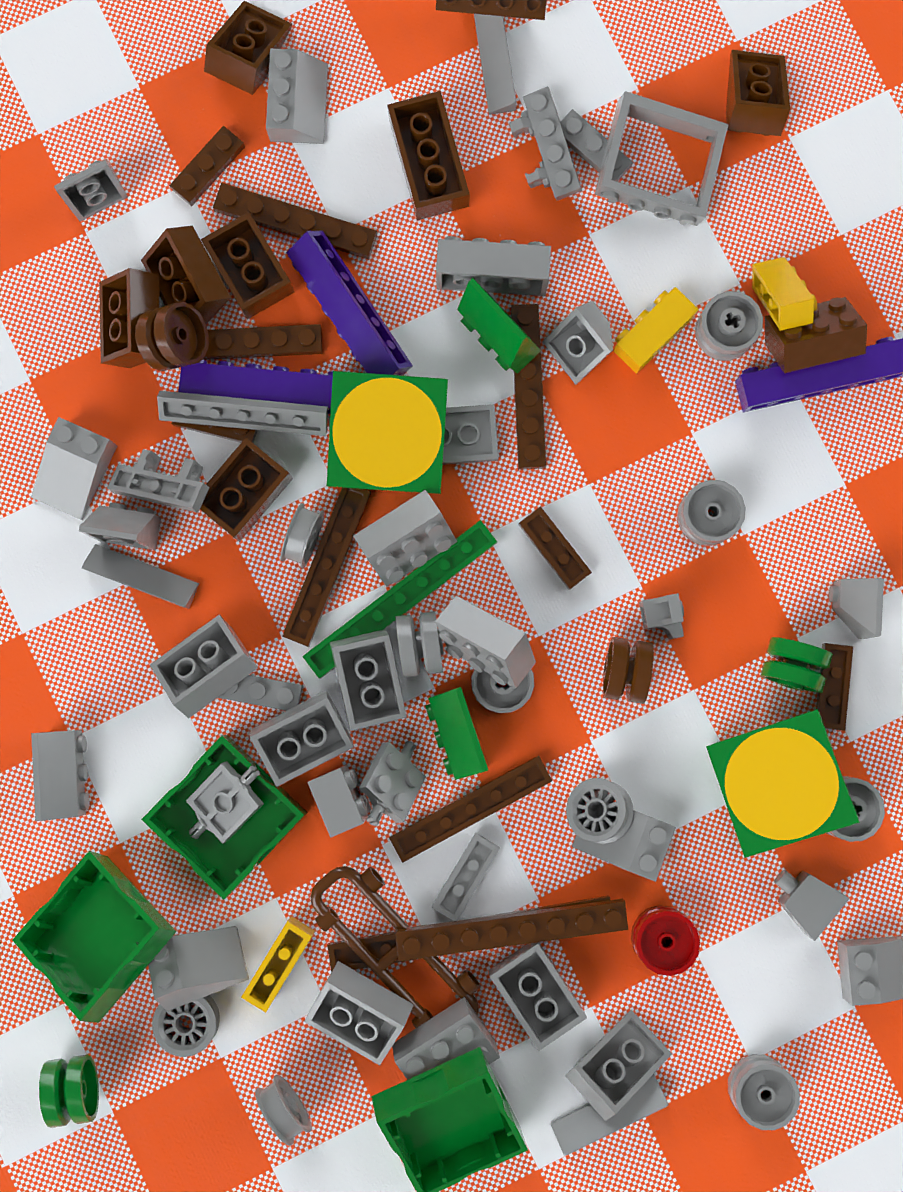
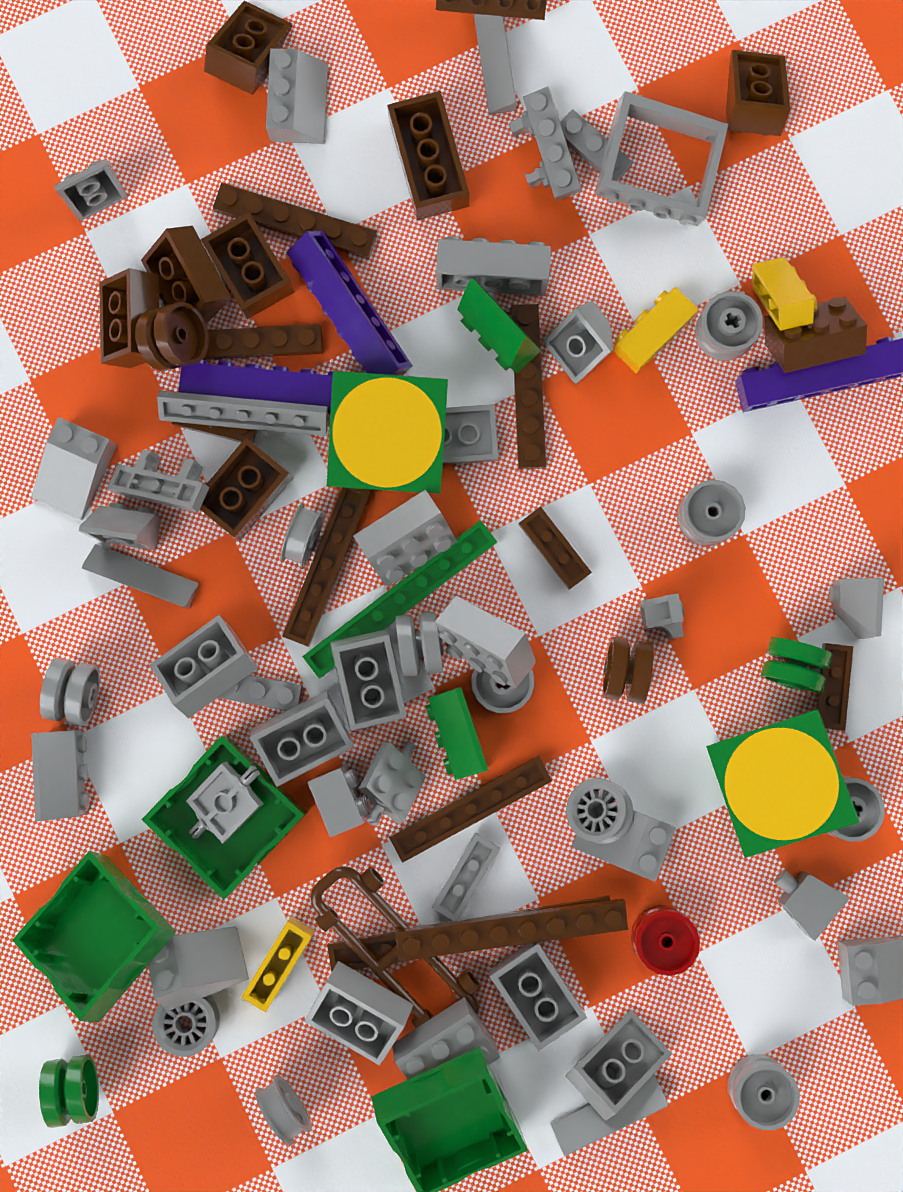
reddish brown plate [169,126,245,207] -> none
none -> light grey wheel [40,658,100,726]

